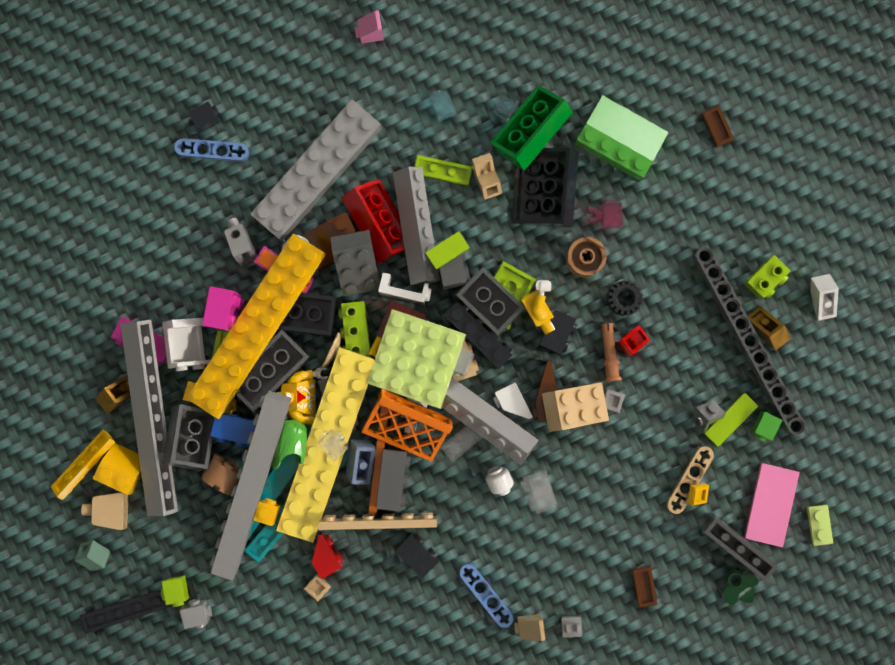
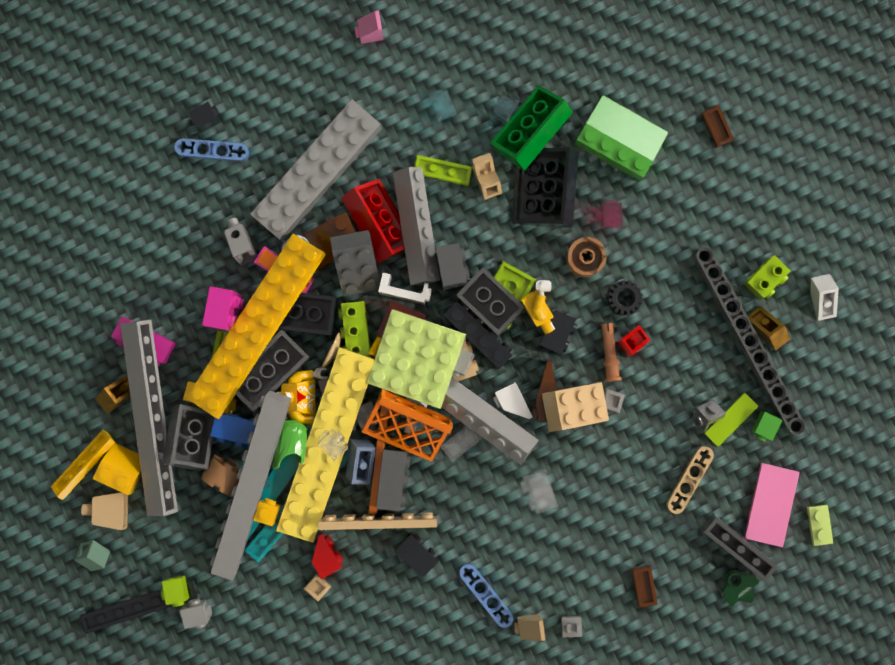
white panel [162,318,210,371] -> none
lime tile [425,231,470,270] -> none
white head [485,466,514,496] -> none
yellow tile [688,483,709,506] -> none
none -> dark grey brick [357,401,379,430]

